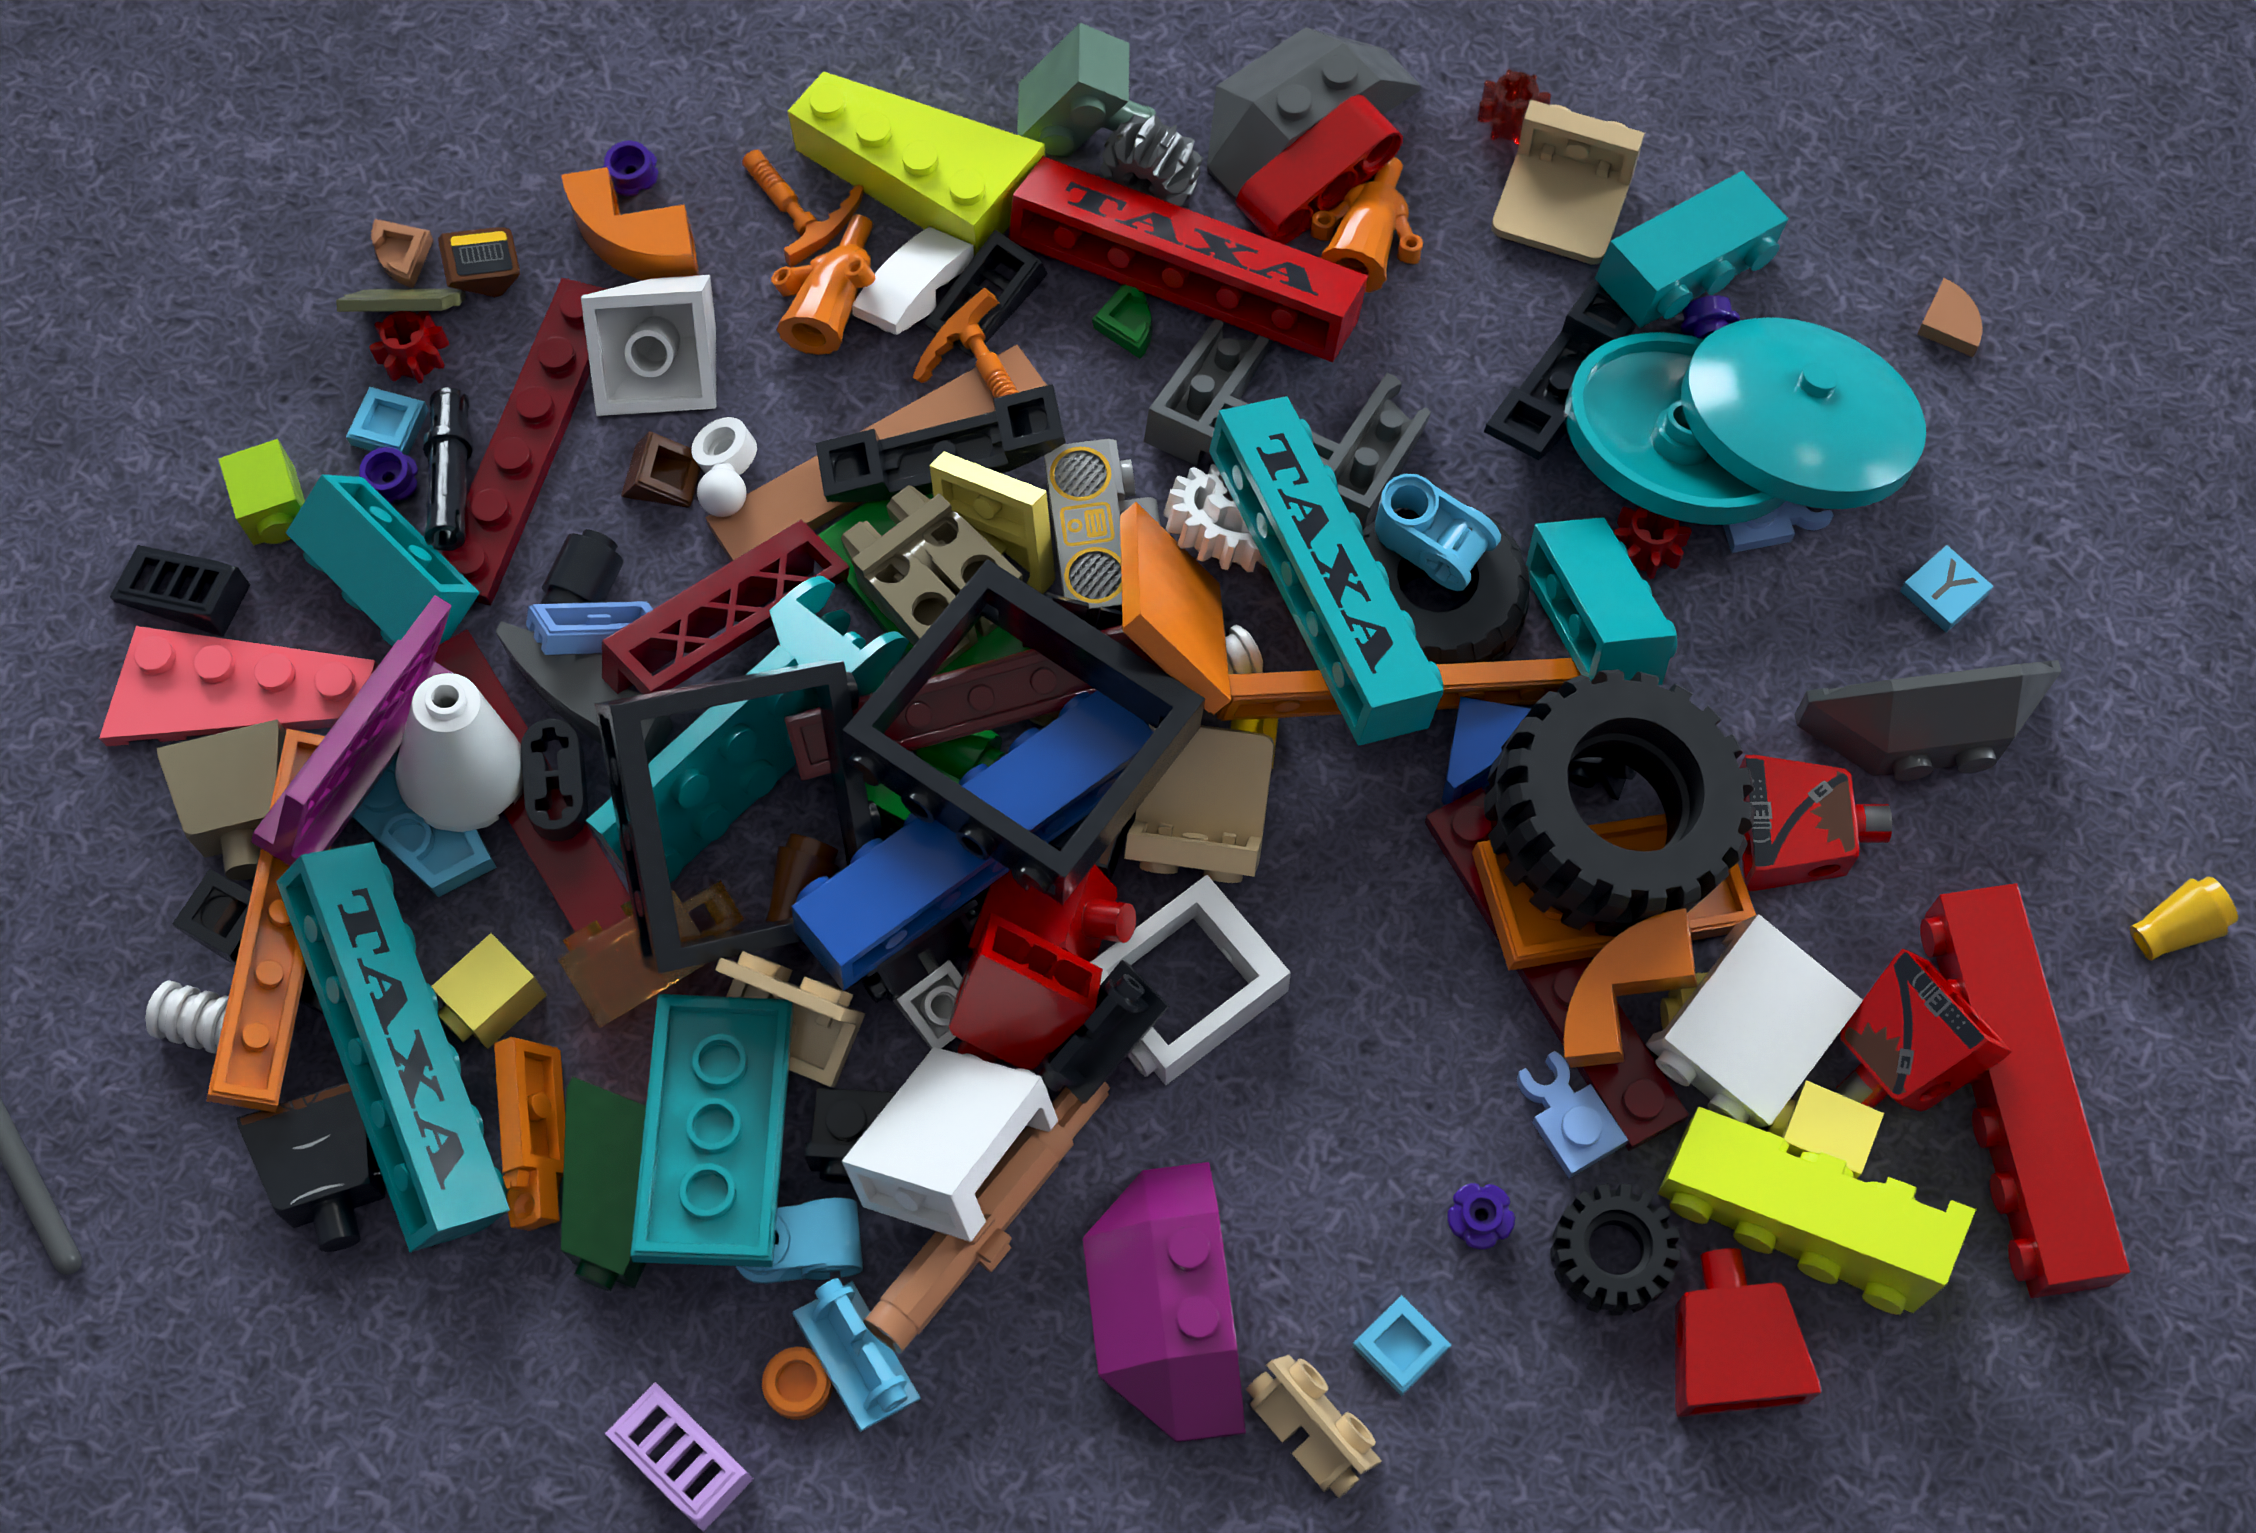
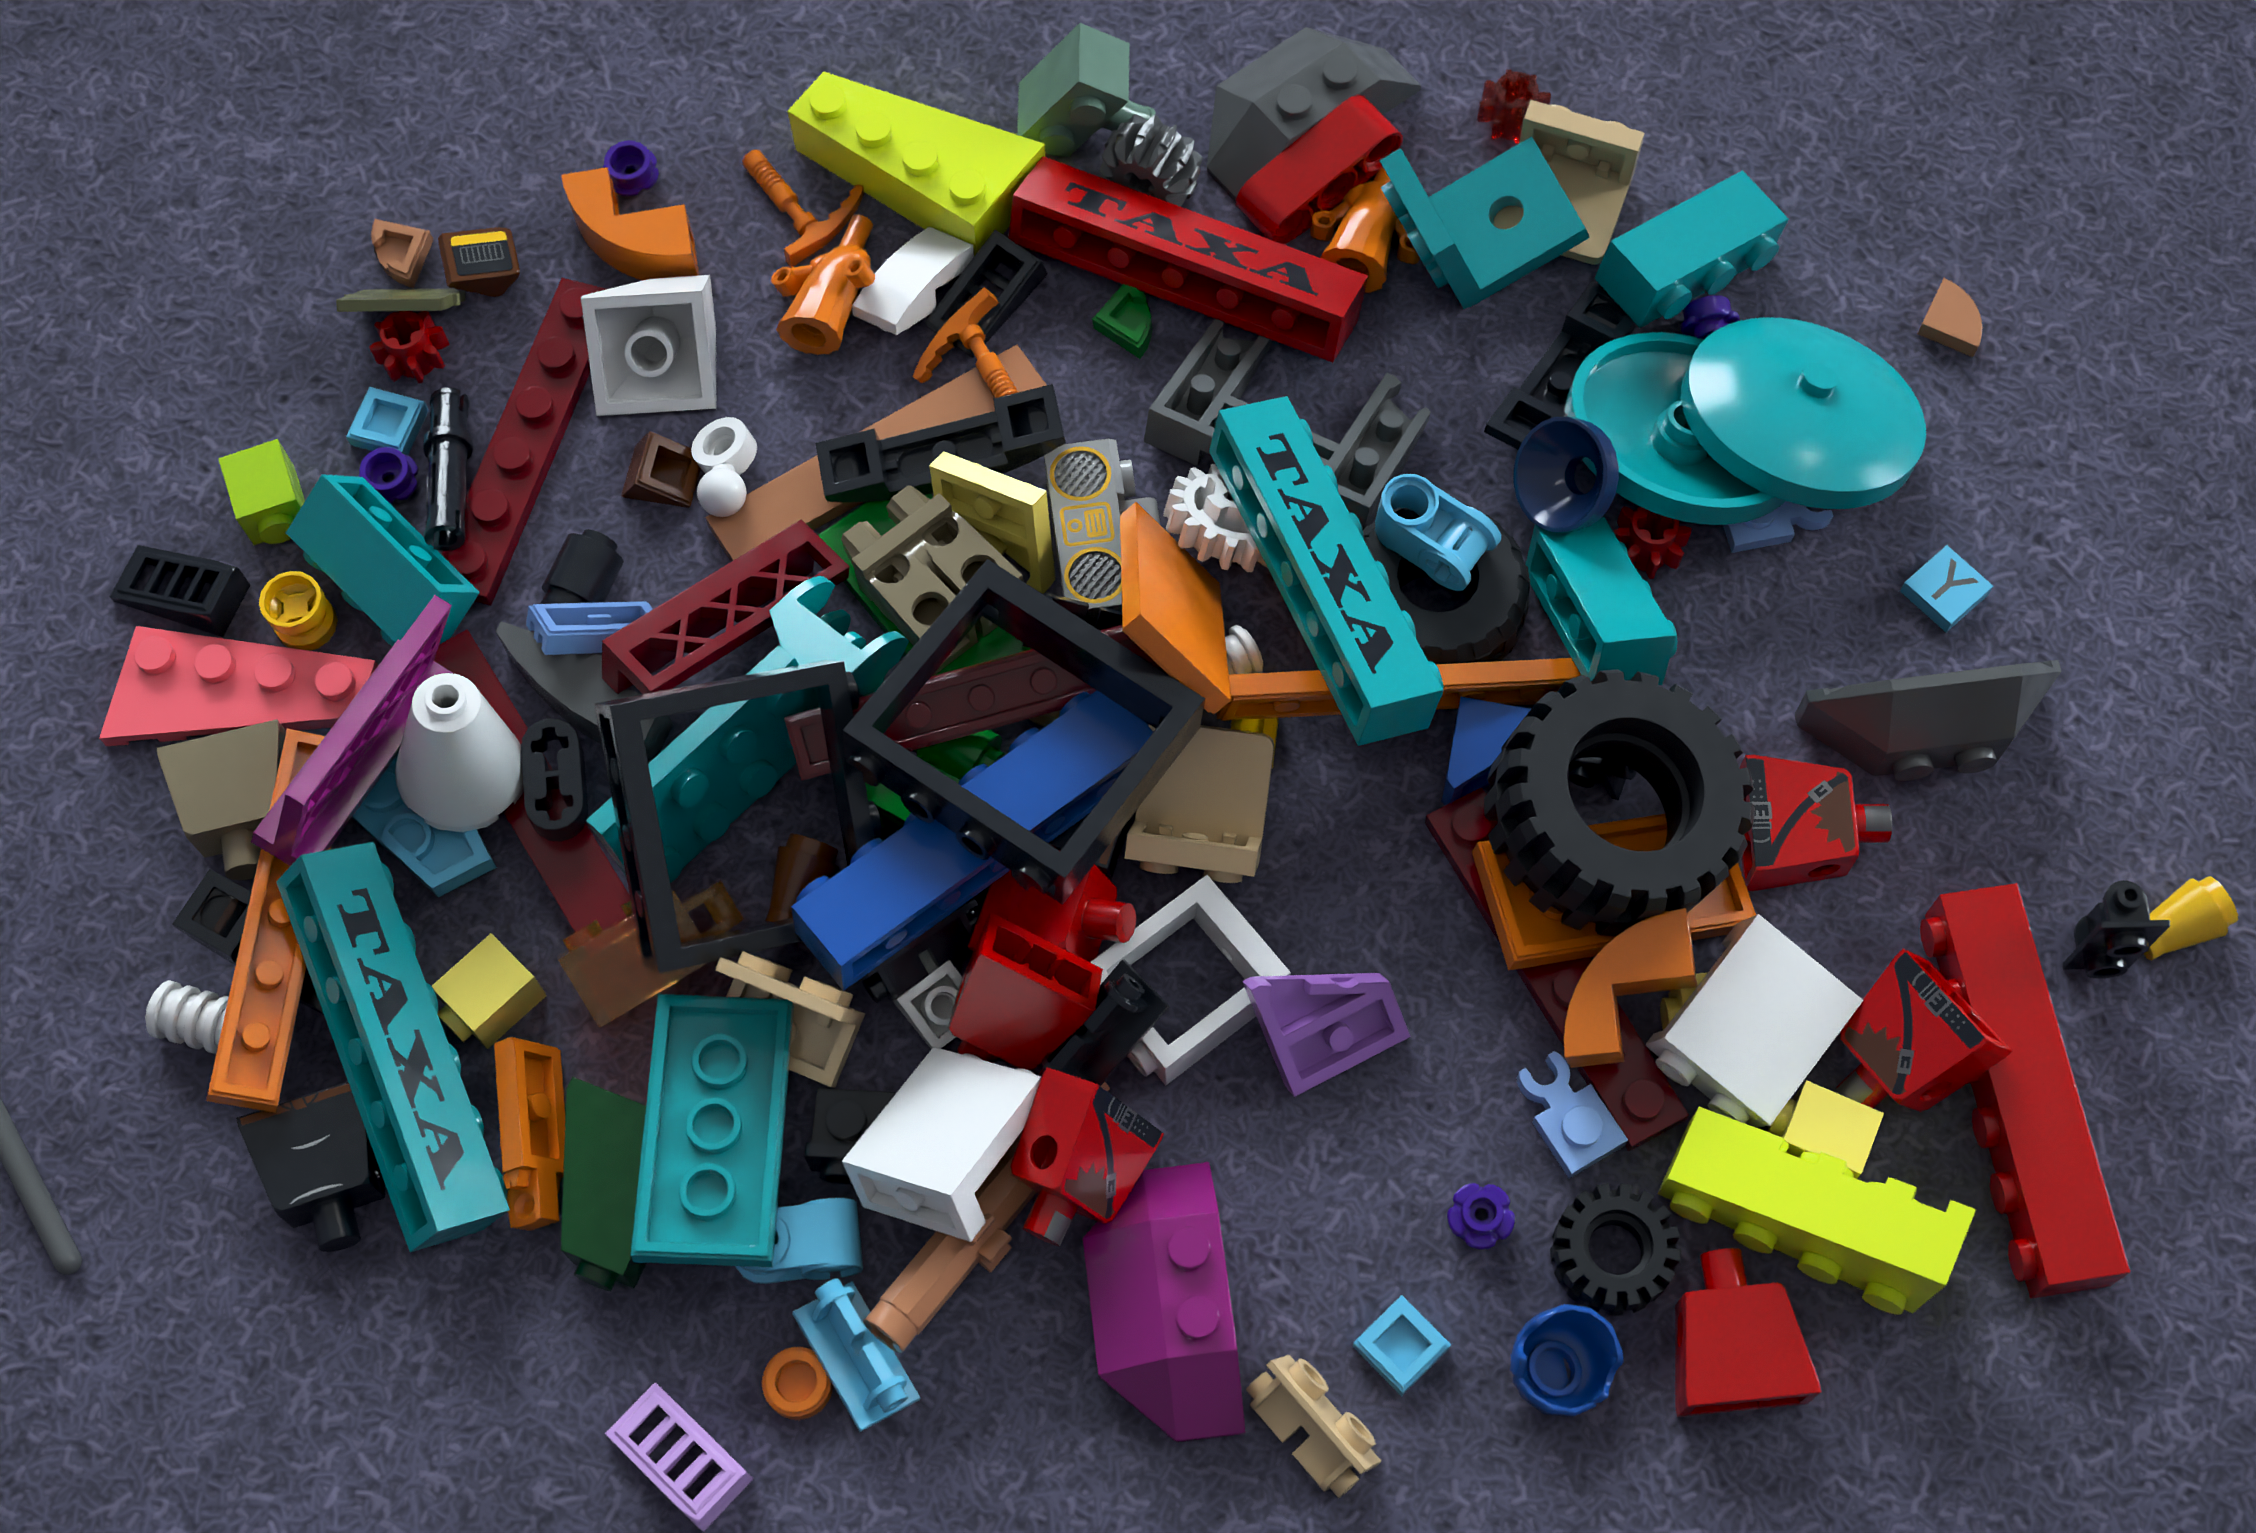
none -> yellow wheel [259,571,338,651]
none -> red torso [1010,1067,1164,1246]
none -> medium lavender wing [1242,973,1410,1097]
none -> teal bracket [1379,136,1590,309]
none -> blue hair [1510,1304,1623,1418]
none -> dark blue piece [1513,417,1619,532]
none -> black hinge [2062,880,2170,979]

